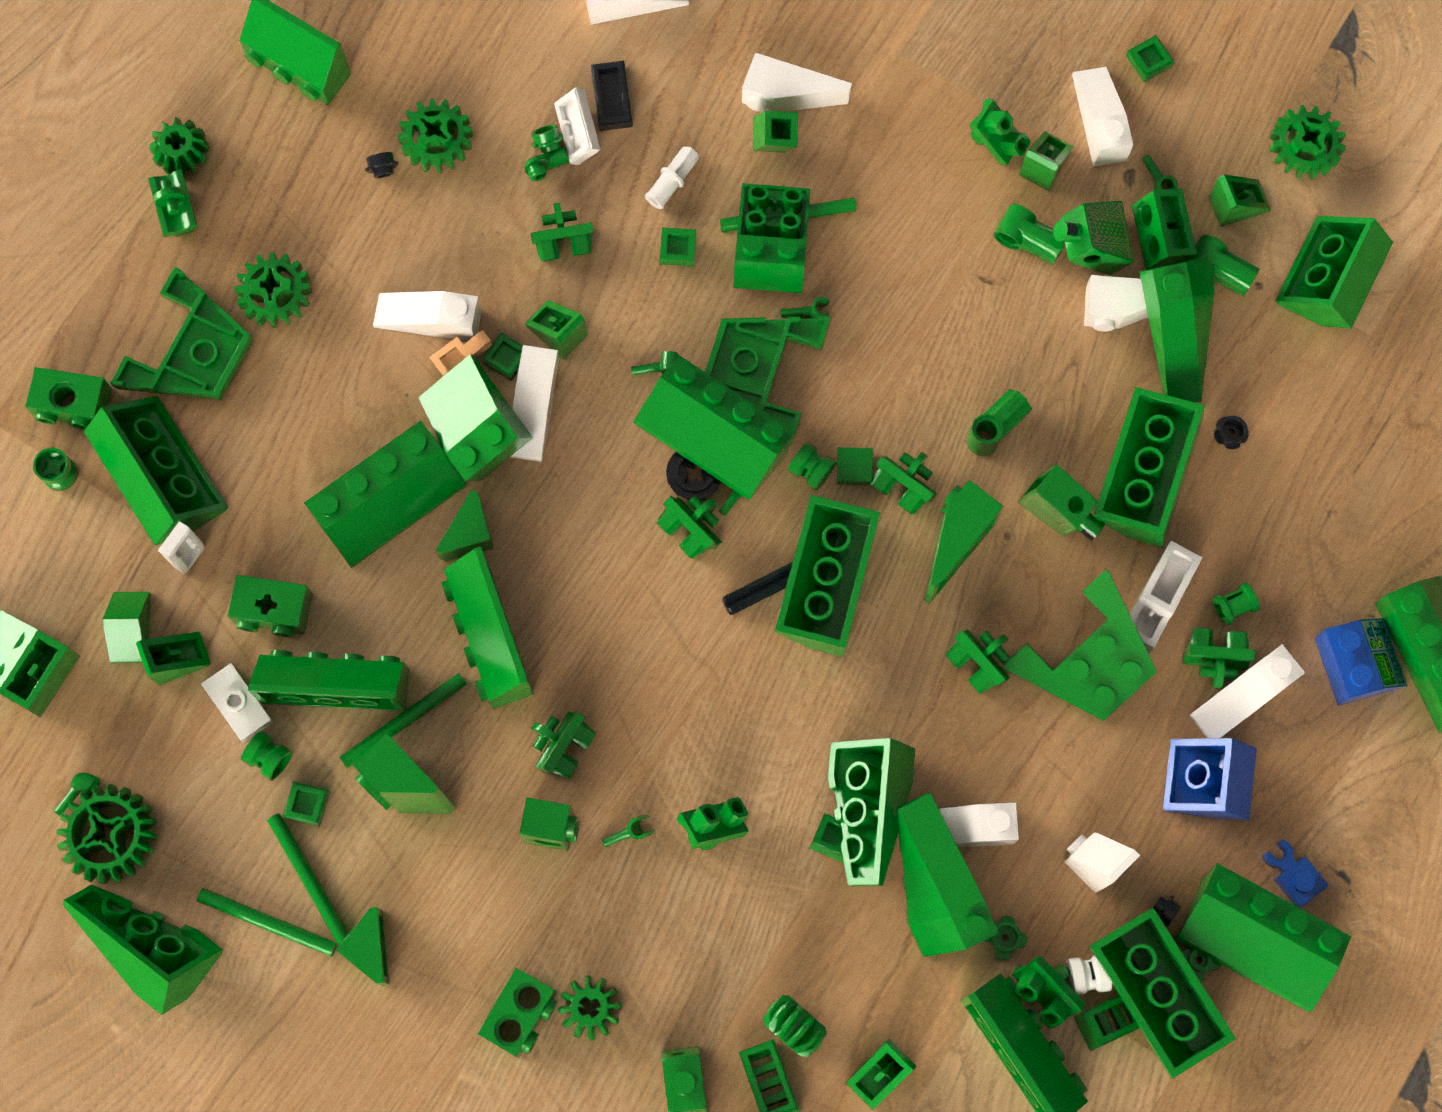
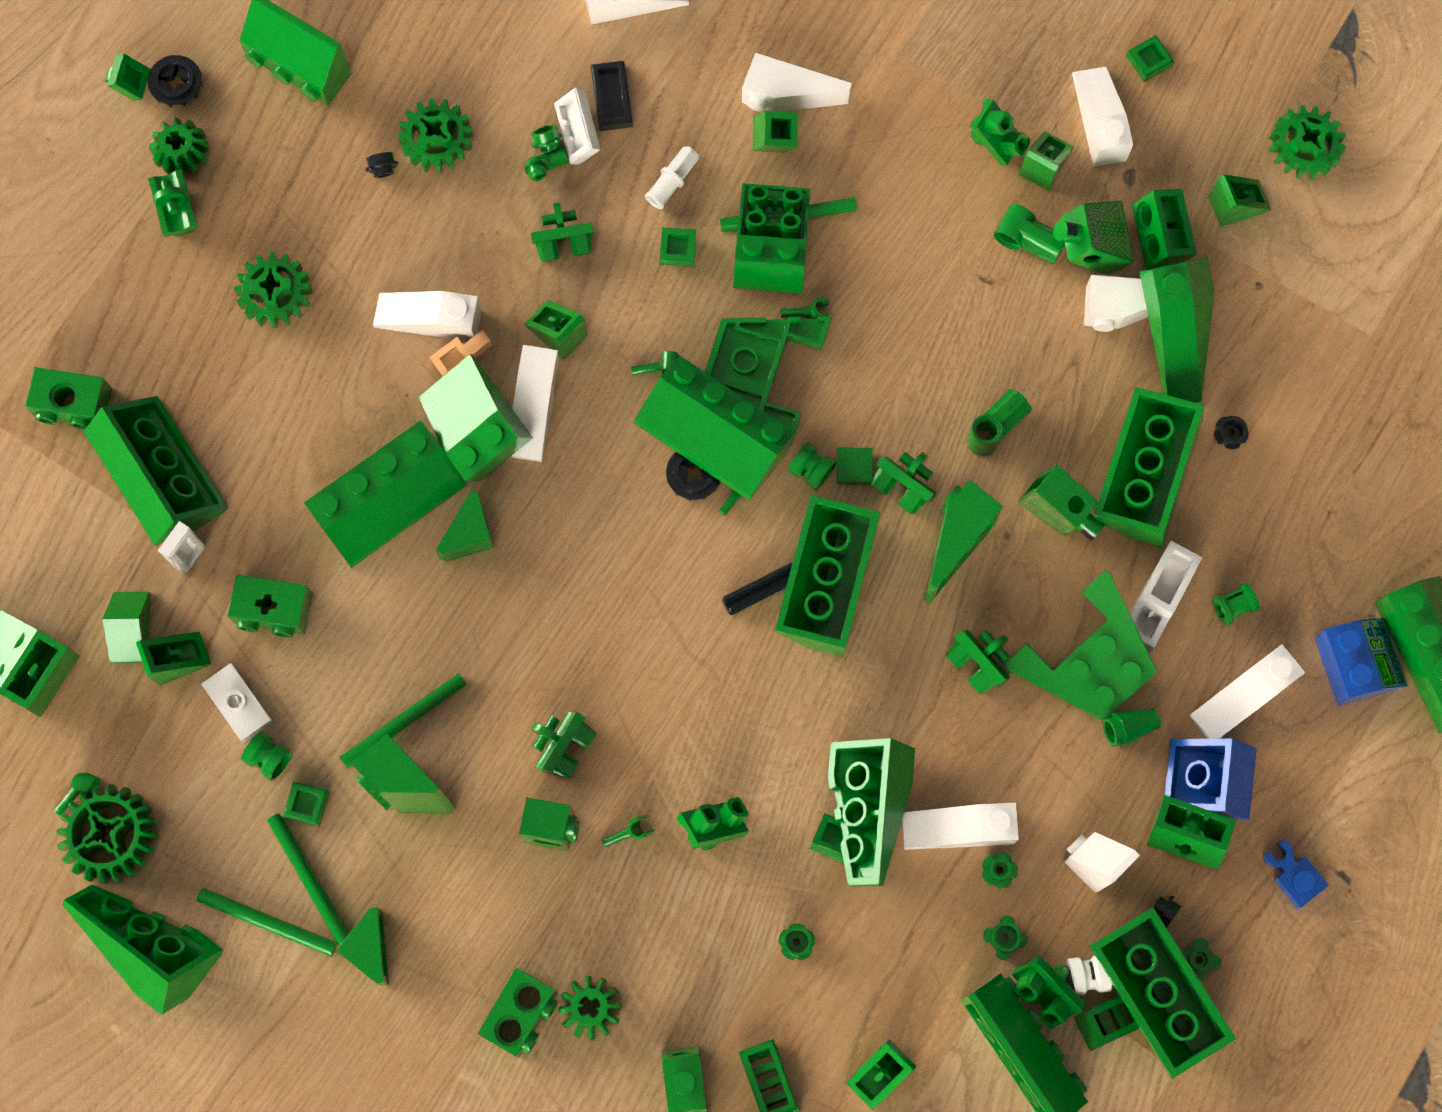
green wheel [33,447,78,491] -> none
green wing [110,266,254,400] -> none
green slope [248,650,409,711] -> none
green slope [441,547,534,709] -> none
green tile [482,332,523,381] -> none
green hips [656,496,722,559] -> none
green gear [763,995,827,1057] -> none
green wedge [896,792,999,957] -> none
green hand [1142,155,1178,190] -> none
green slope [1176,863,1352,1013] -> none
green hips [1182,628,1255,688] -> none
green piece [1187,235,1260,297] -> none
green slope [1275,216,1393,329] -> none
none -> green tile [105,53,151,101]
none -> black gear [147,55,203,108]
none -> green plate [778,924,815,960]
none -> green plate [982,852,1018,889]
none -> green cone [1103,708,1160,748]
none -> green brick [1146,795,1236,870]

